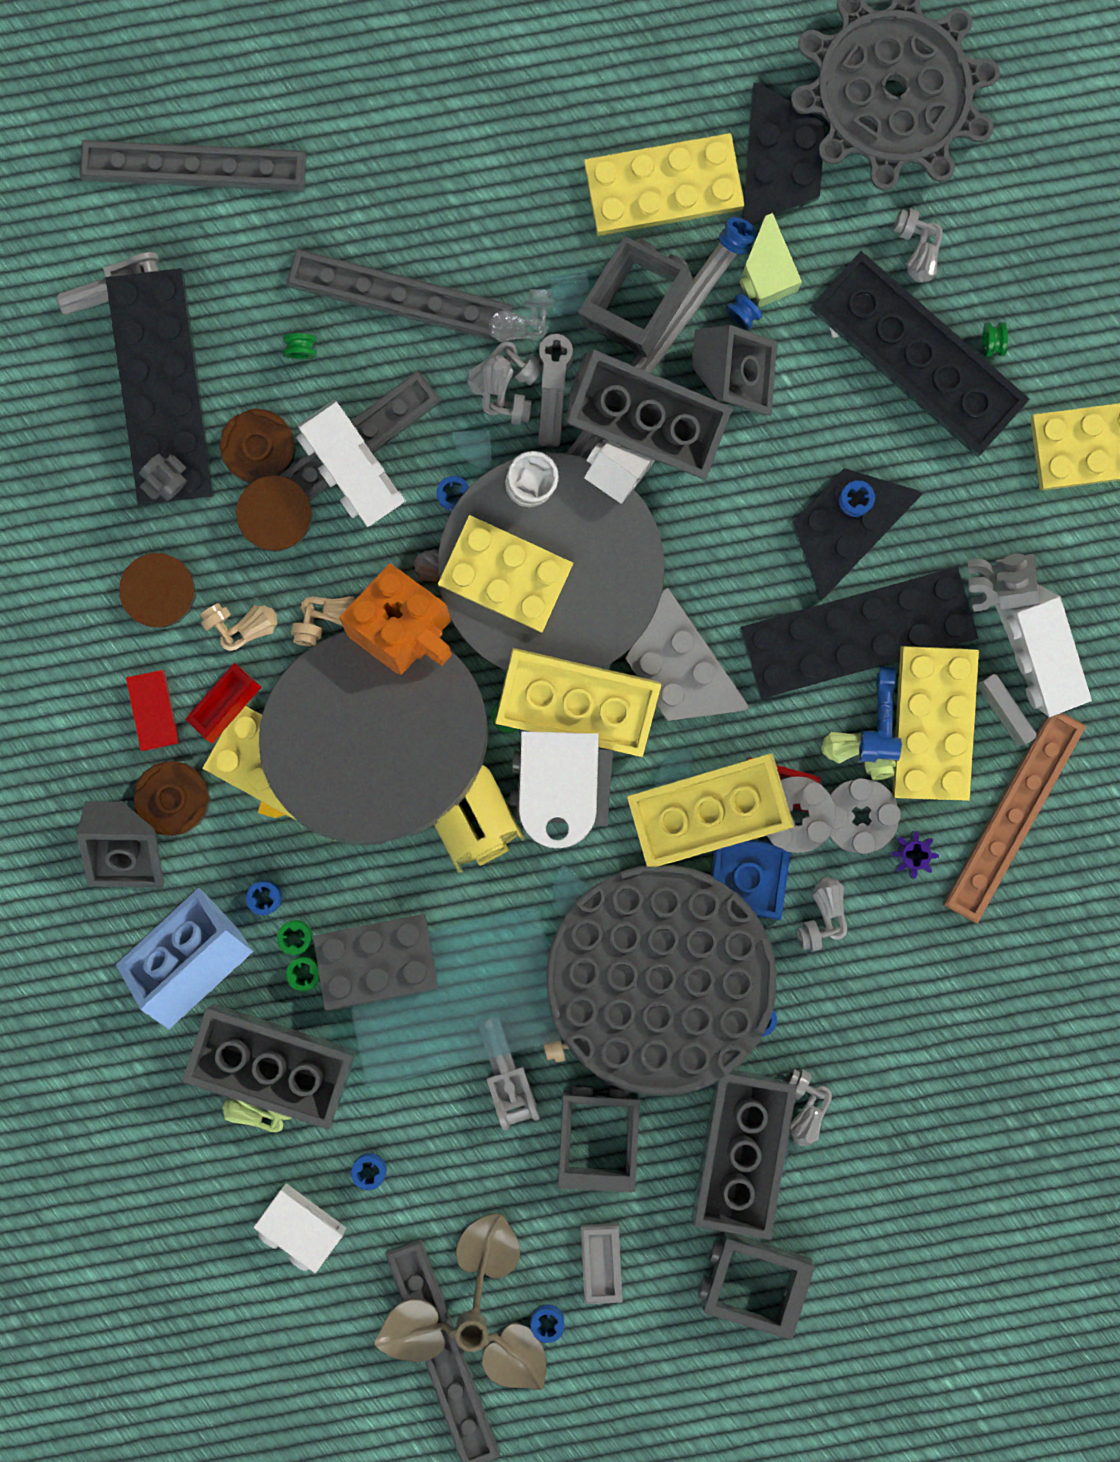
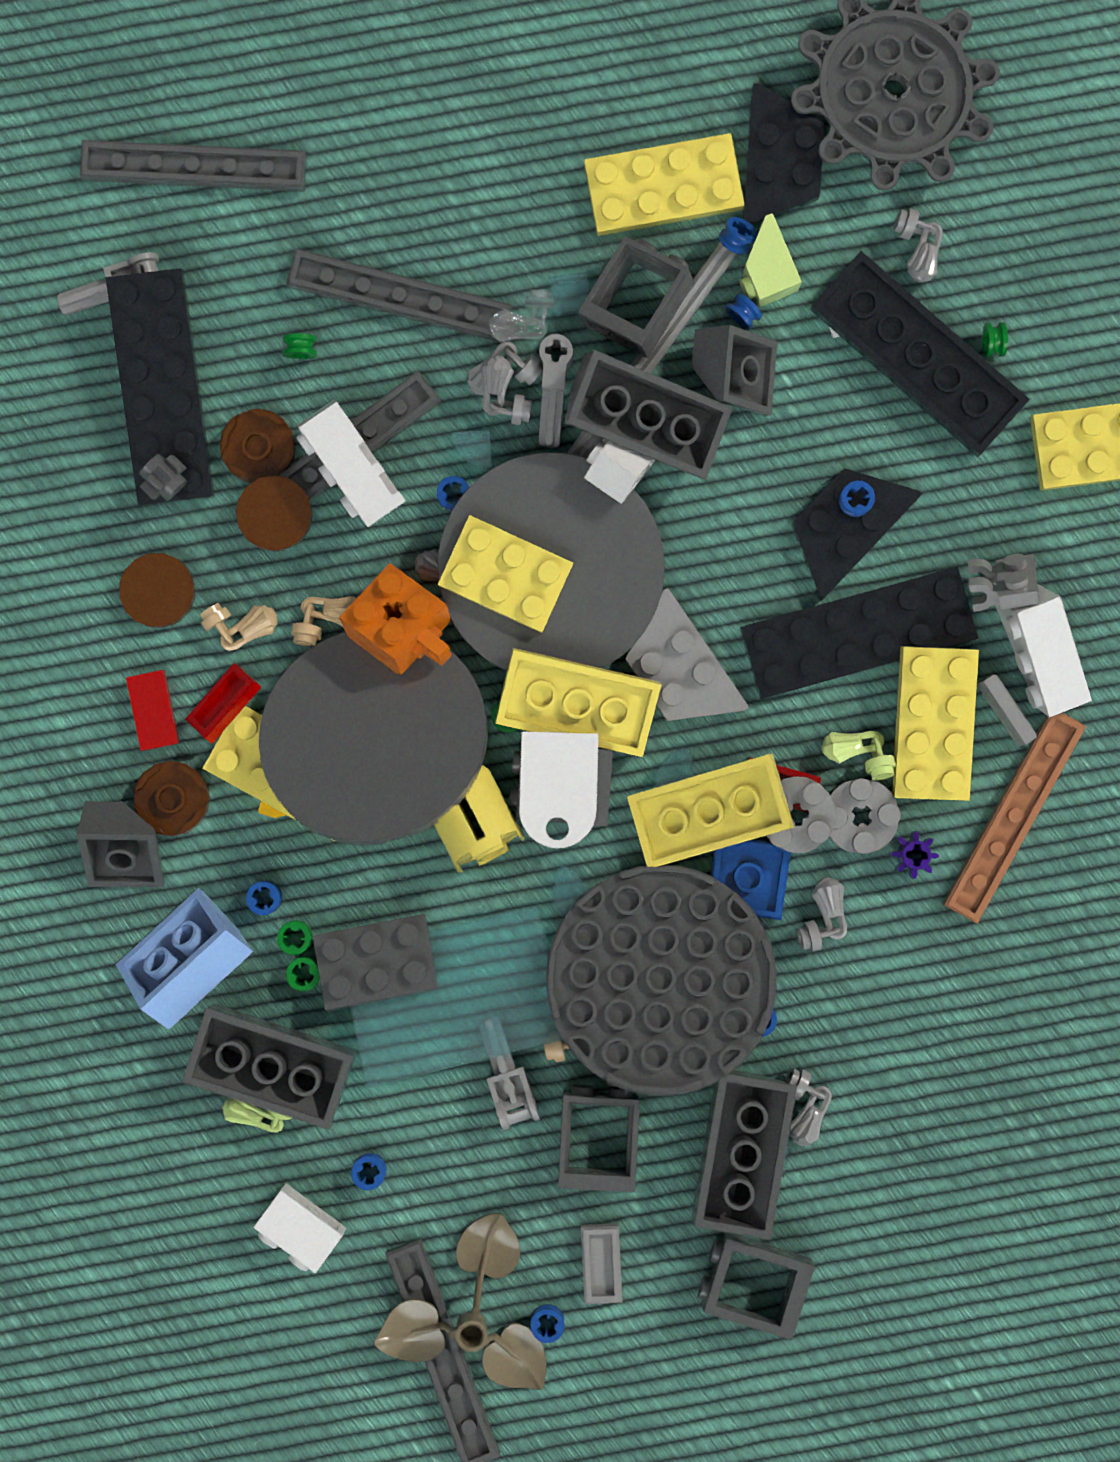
white wheel [505,451,559,508] -> none
blue brick [859,666,901,762] -> none

